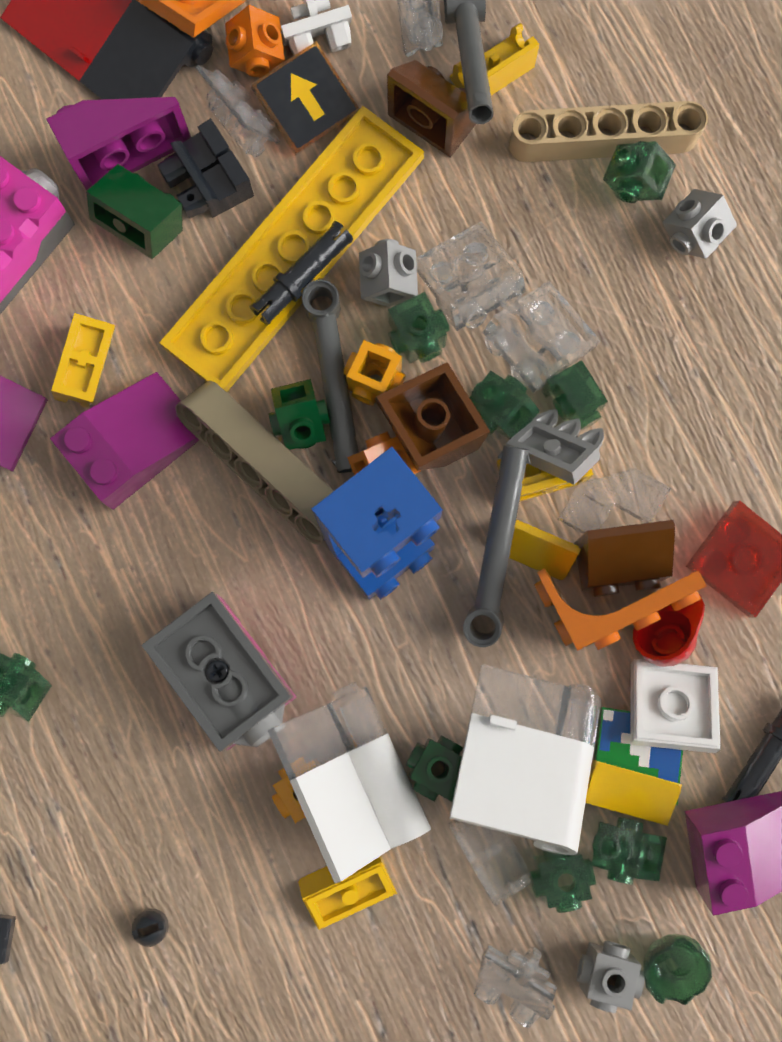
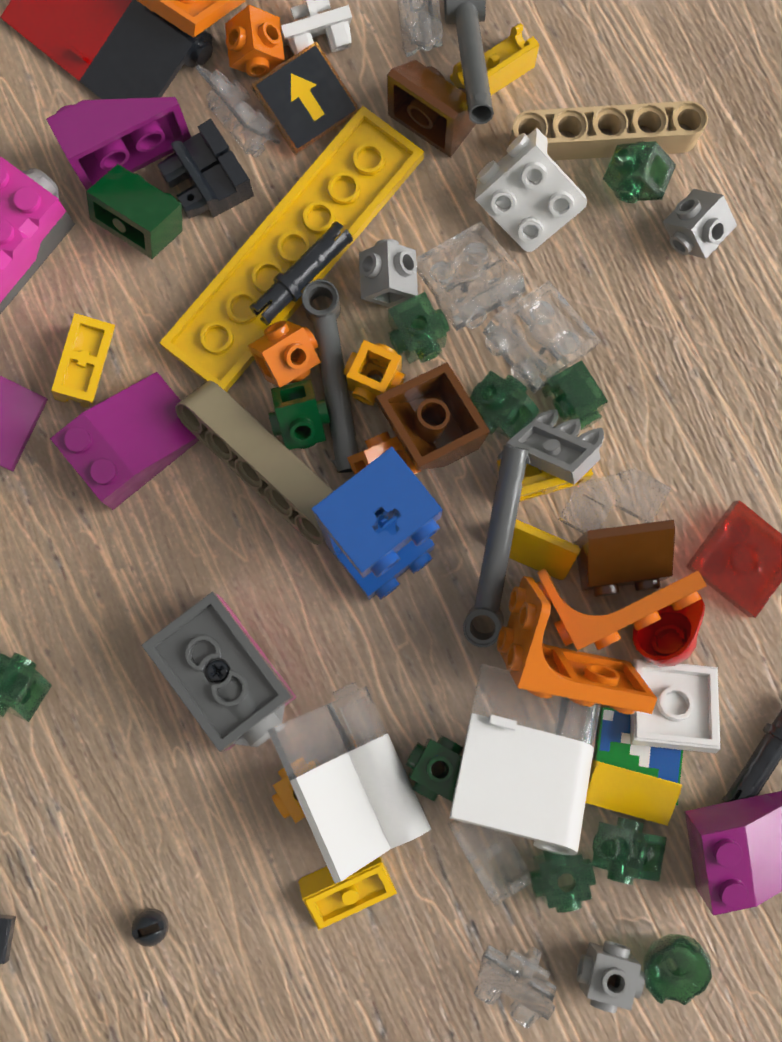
none -> orange brick [248,321,321,388]
none -> white bracket [475,128,587,252]
none -> orange bracket [497,576,657,714]

